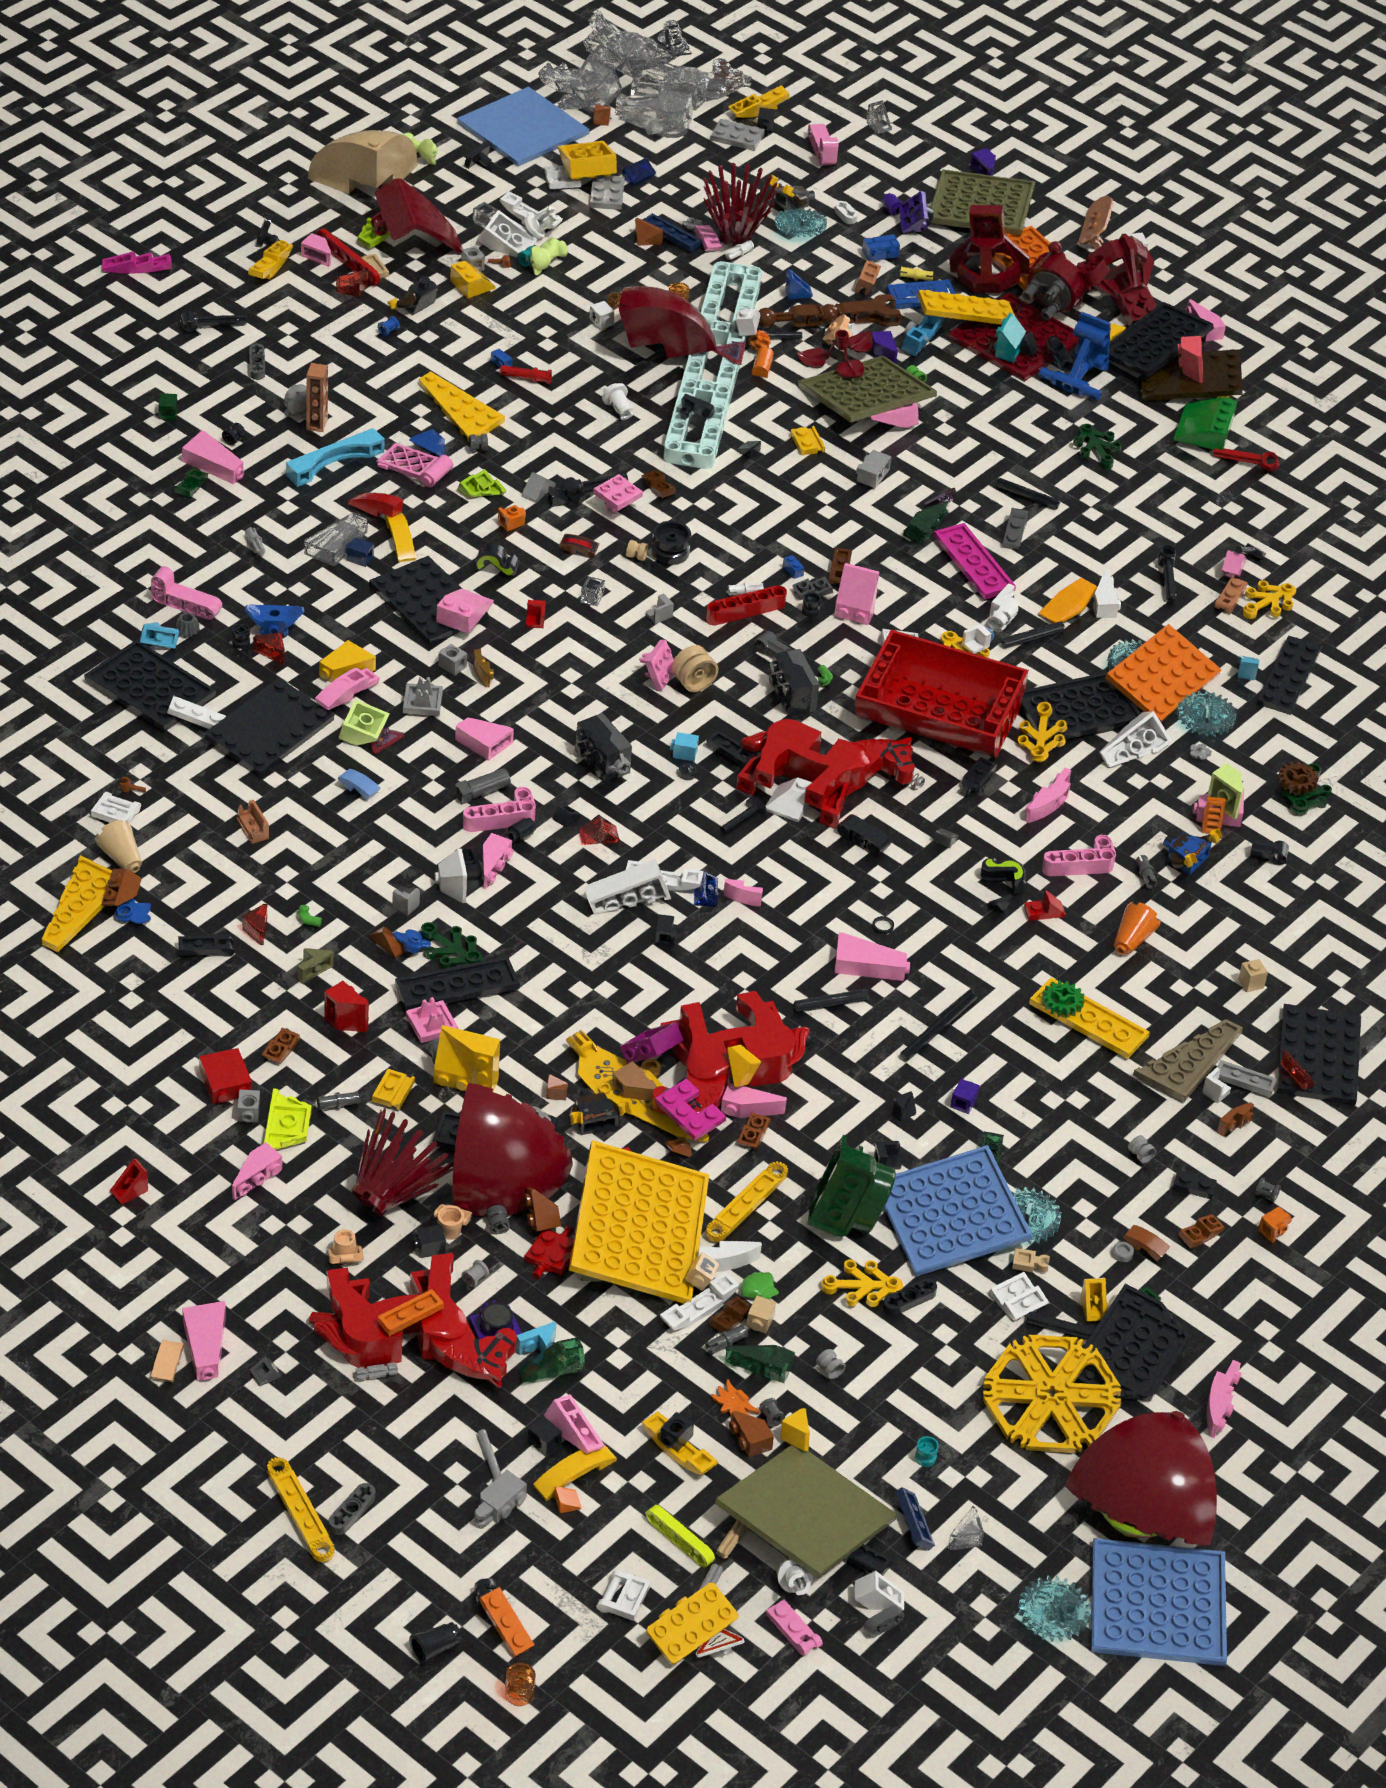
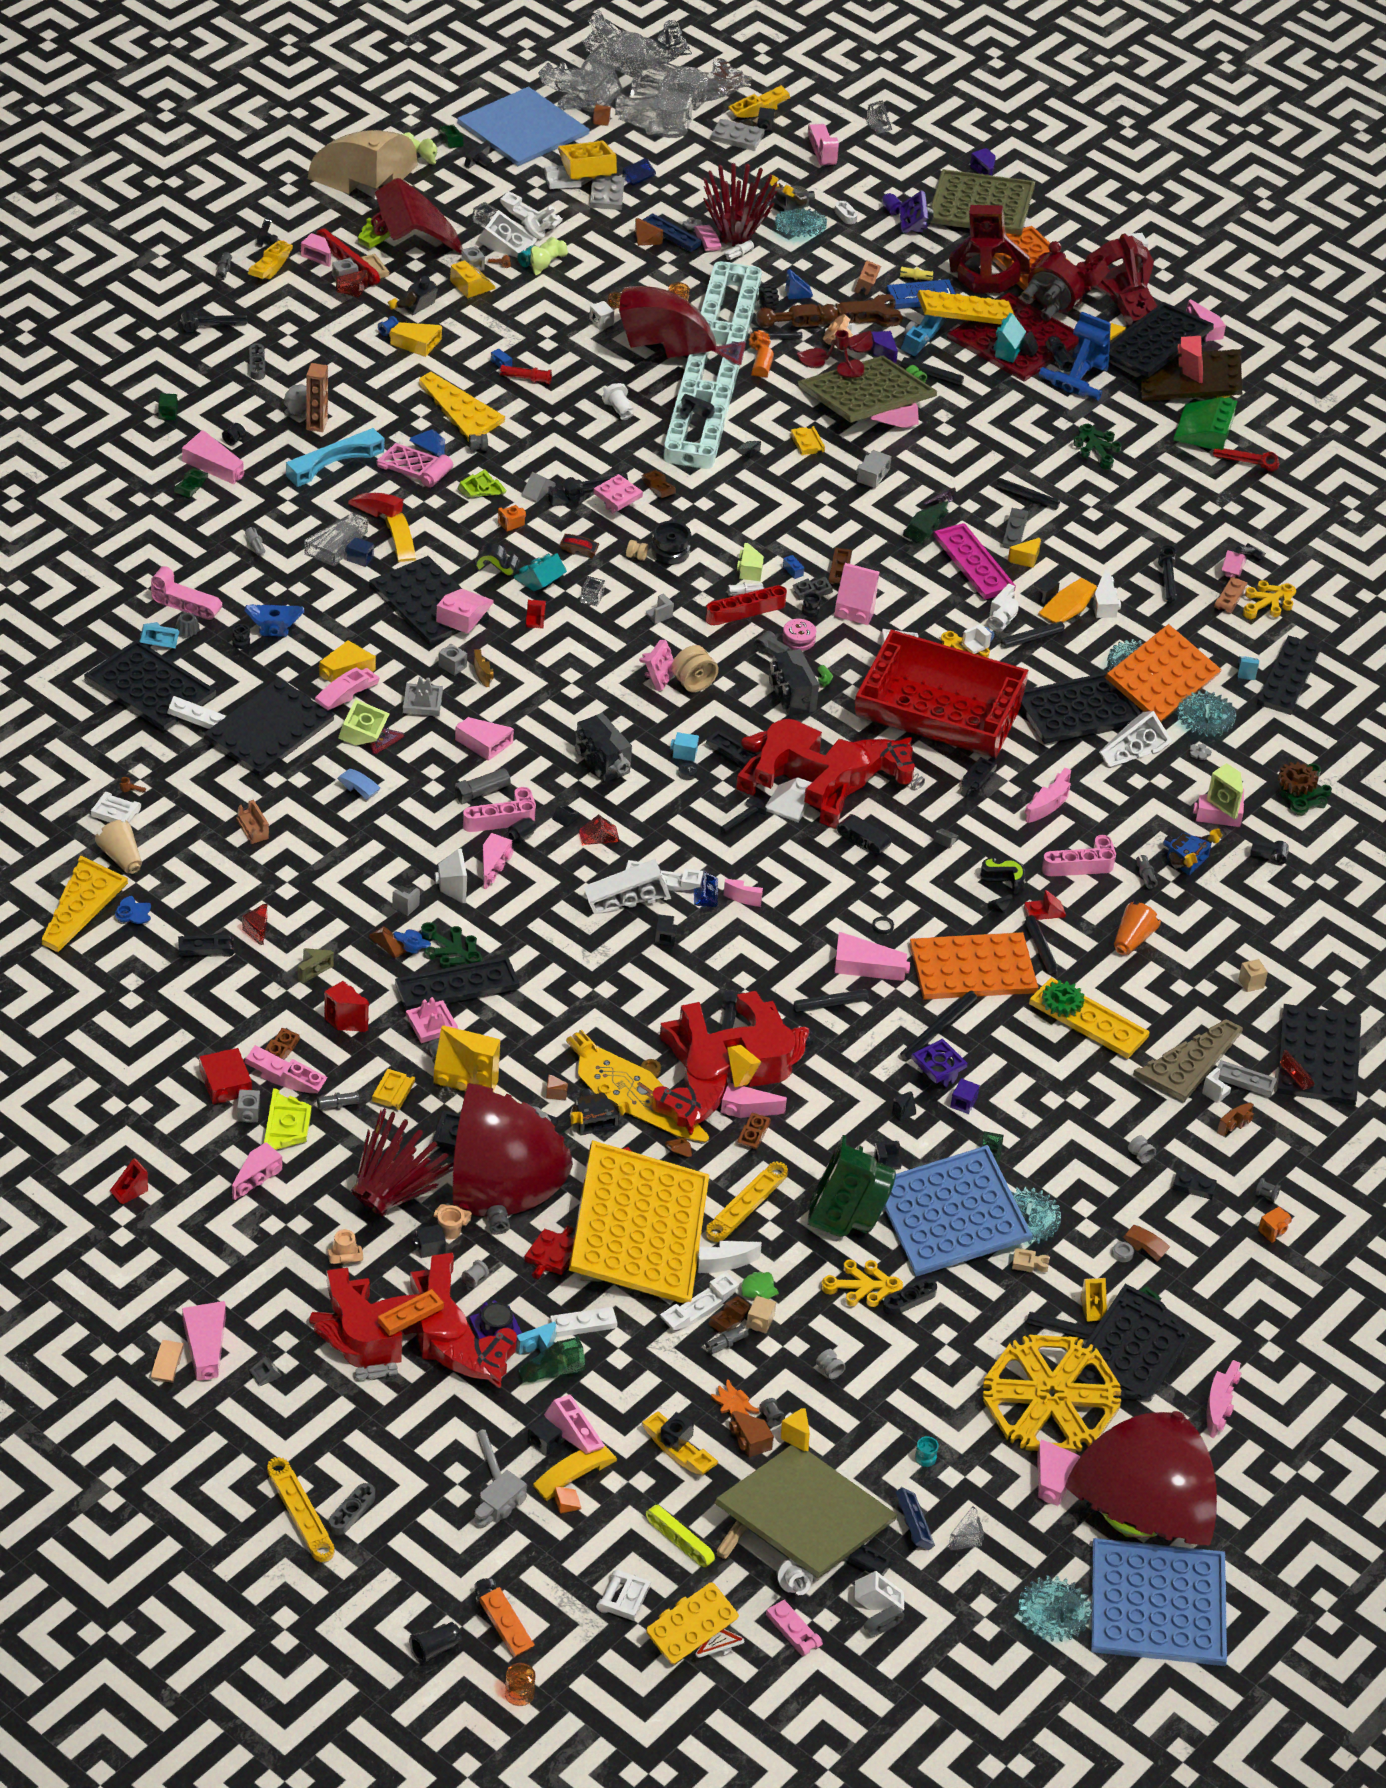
dark orange slope [101,869,142,906] -> none
dark pink slope [102,251,172,274] -> none
clear red slope [253,633,285,665] -> none
bright green arm [297,905,322,927] -> none
black slope [455,847,482,881] -> none
dark orange slope [524,1187,561,1231] -> none
medium nougat slope [613,1061,657,1101] -> none
magenta window [620,1022,683,1064] -> none
dark pink plate [655,1078,726,1141] -> none
tan brick [685,1252,719,1291] -> none
light grey axle [698,1564,723,1591] -> none
clear green slope [725,1345,795,1383] -> none
white slope [736,308,760,336] -> none
blue brick [862,234,900,261] -> none
white slope [989,1272,1049,1321] -> none
yellow plant [1018,702,1067,762] -> none
nougat piece [1078,196,1113,249] -> none
dark orange slope [1178,1214,1225,1249] -> none
orange slope [1201,797,1226,834] -> none
none -> dark grey pin [215,252,232,280]
none -> bright pink slope [244,1045,328,1093]
none -> light grey brick [332,258,358,285]
none -> yellow slope [389,322,442,357]
none -> dark green slope [439,124,464,149]
none -> teal slope [514,553,568,591]
none -> white plate [550,1307,617,1337]
none -> black axle [721,989,744,1031]
none -> yellowish green slope [737,543,764,581]
none -> black tyre [758,282,779,312]
none -> bright pink head [782,619,816,651]
none -> black axle [901,357,964,385]
none -> orange plate [909,932,1038,1000]
none -> dark purple piece [911,1038,968,1087]
none -> yellow slope [1008,538,1041,568]
none -> black axle [1025,915,1058,974]
none -> black panel [1033,575,1060,605]
none -> bright pink slope [1037,1439,1081,1506]

